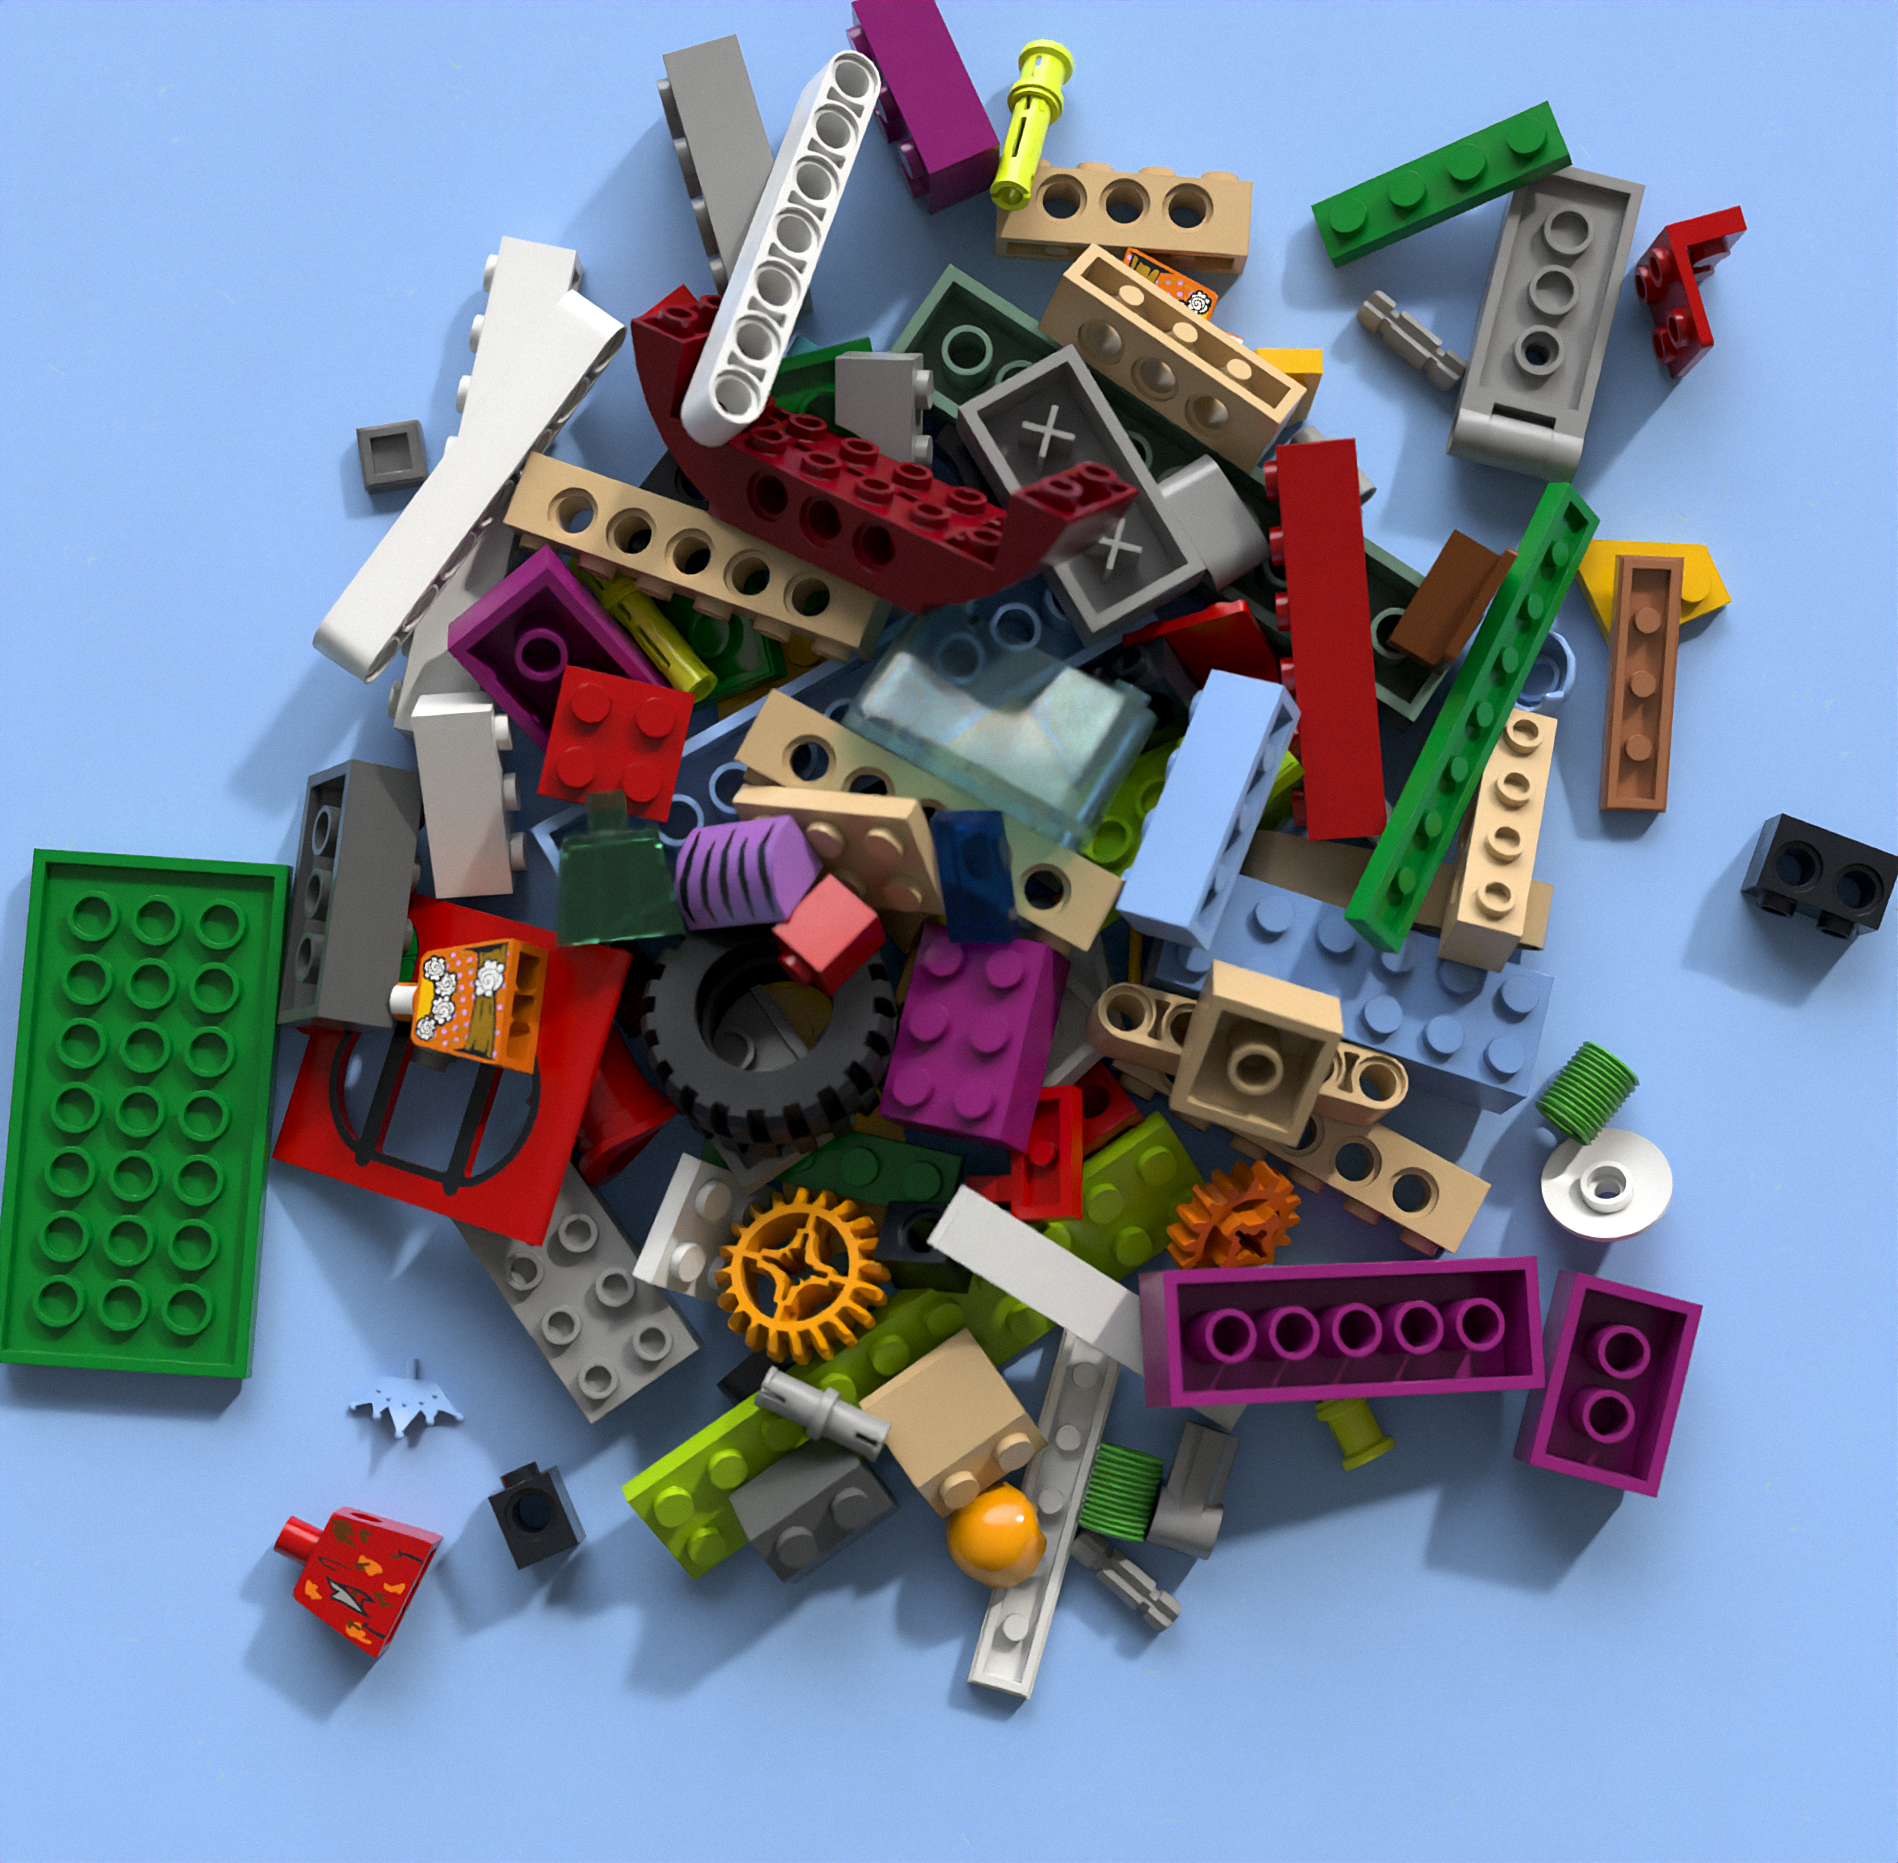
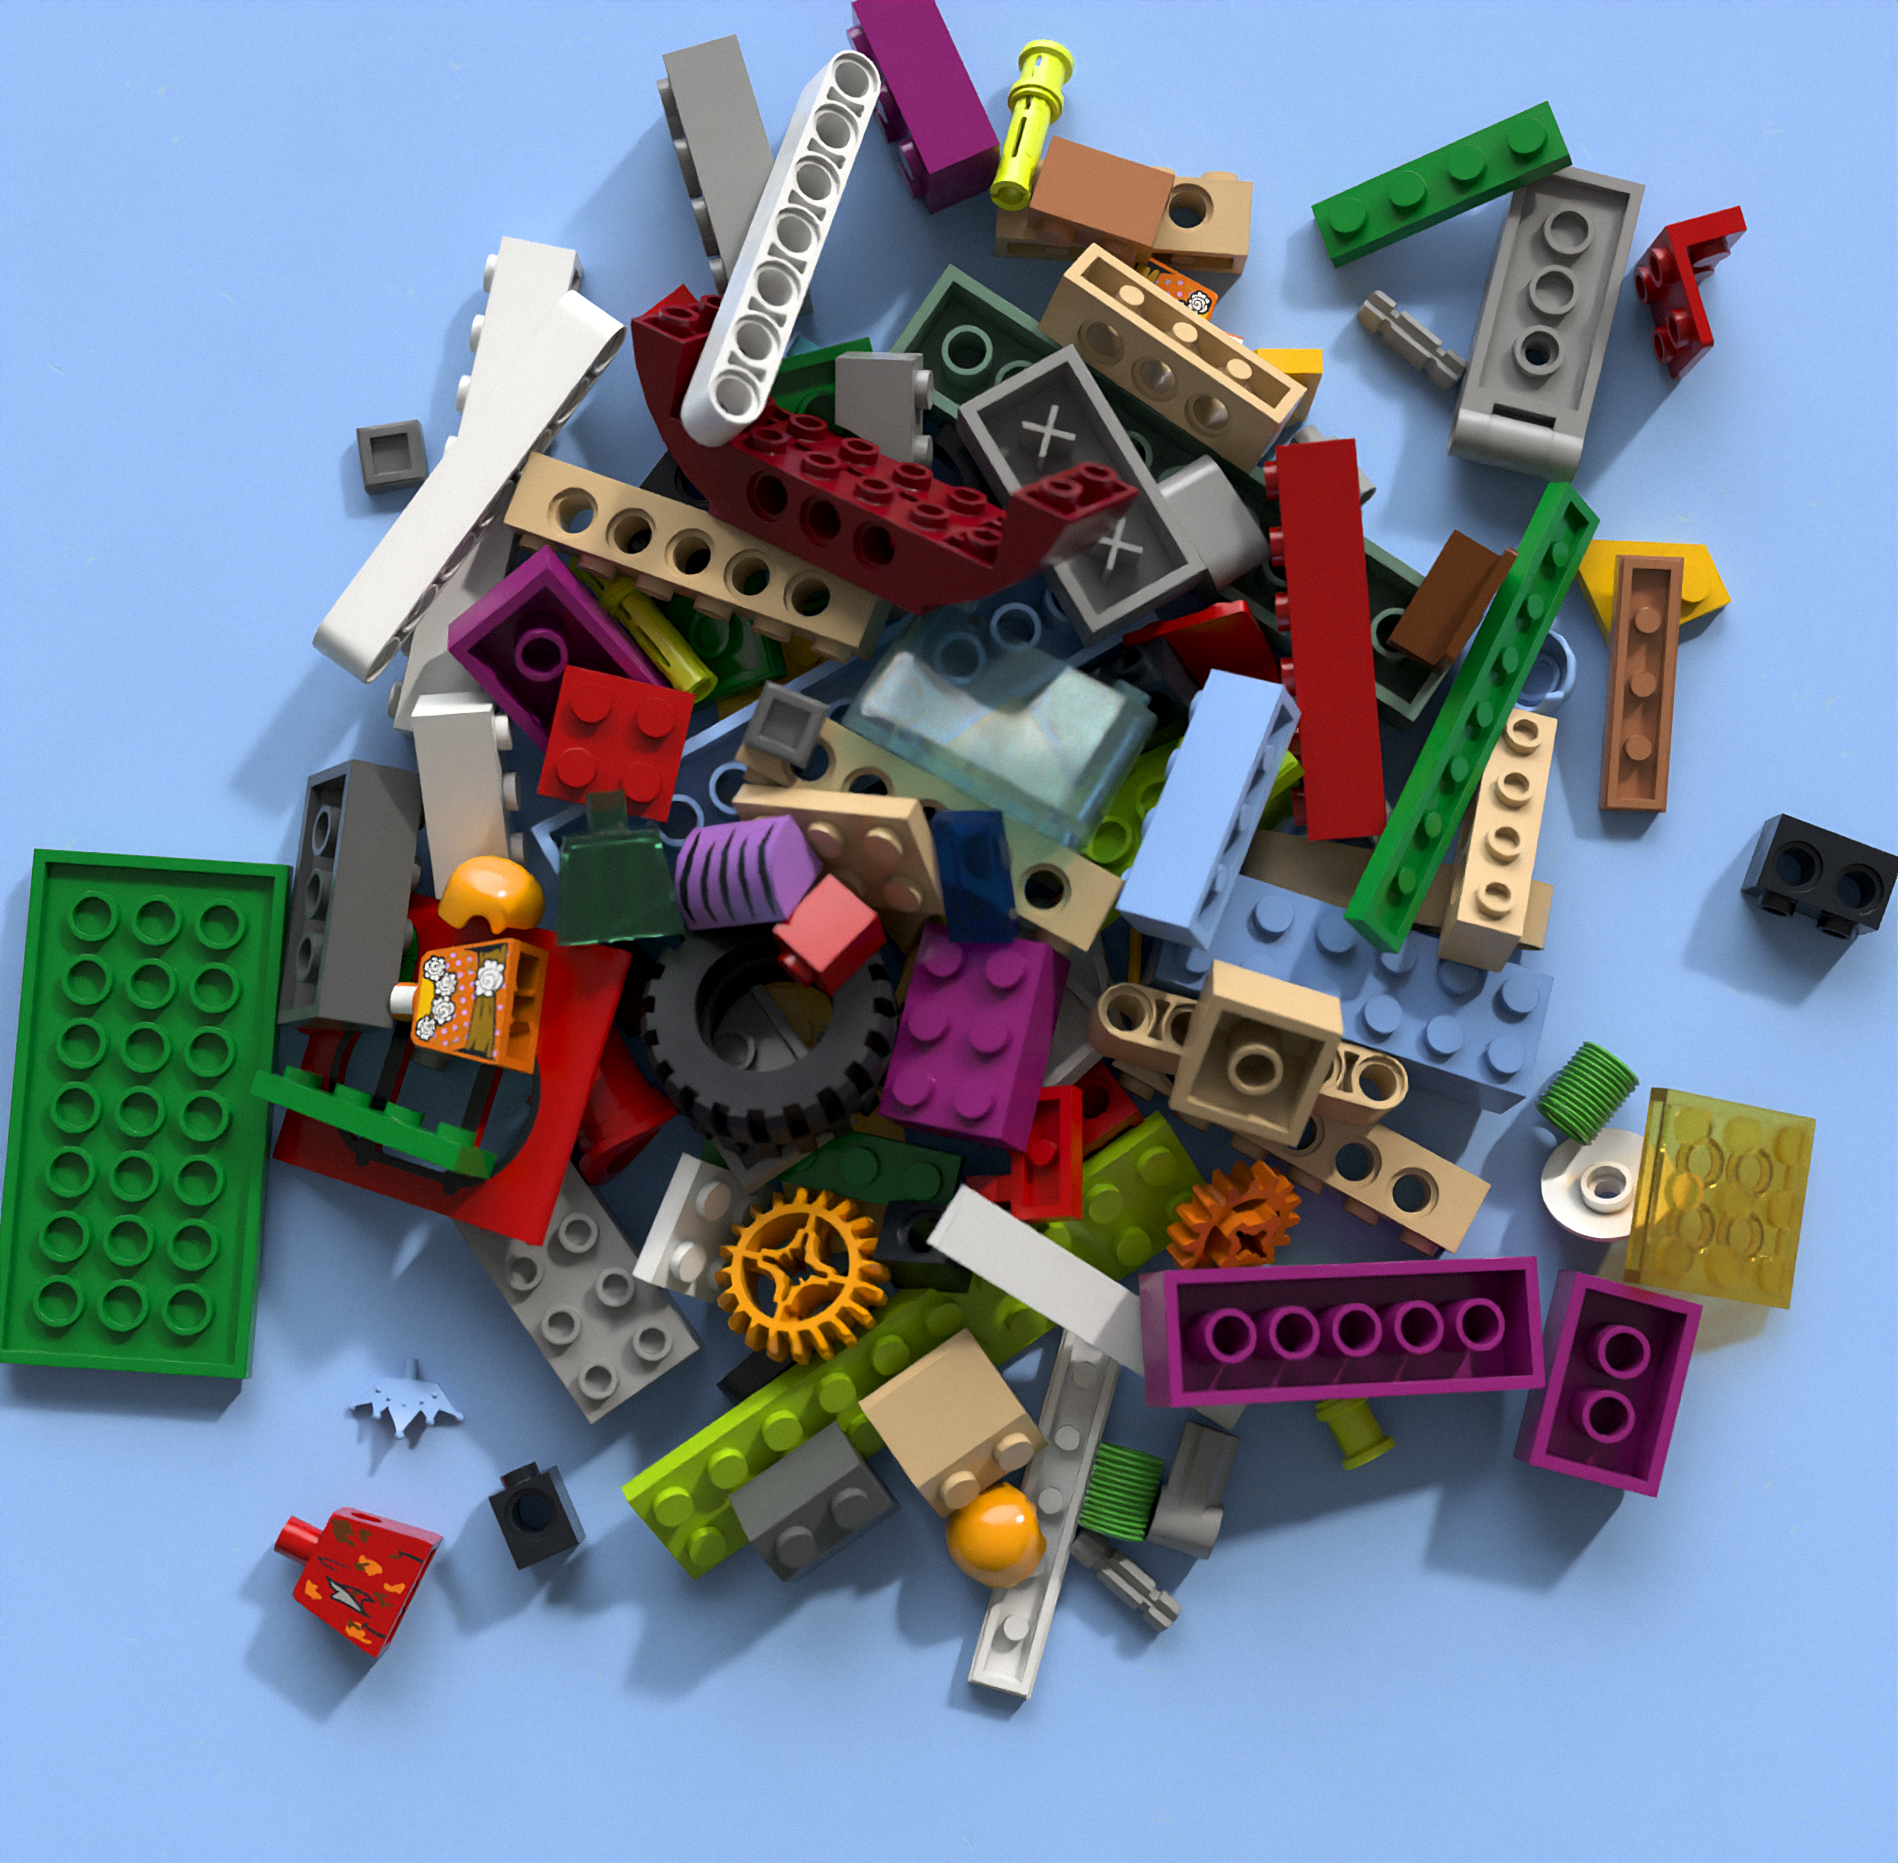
light grey pin [754,1366,893,1462] -> none
none -> green plate [249,1065,498,1179]
none -> light orange hair [438,855,545,934]
none -> flat silver tile [742,681,831,769]
none -> nougat brick [1027,135,1176,267]
none -> clear yellow plate [1623,1087,1816,1309]

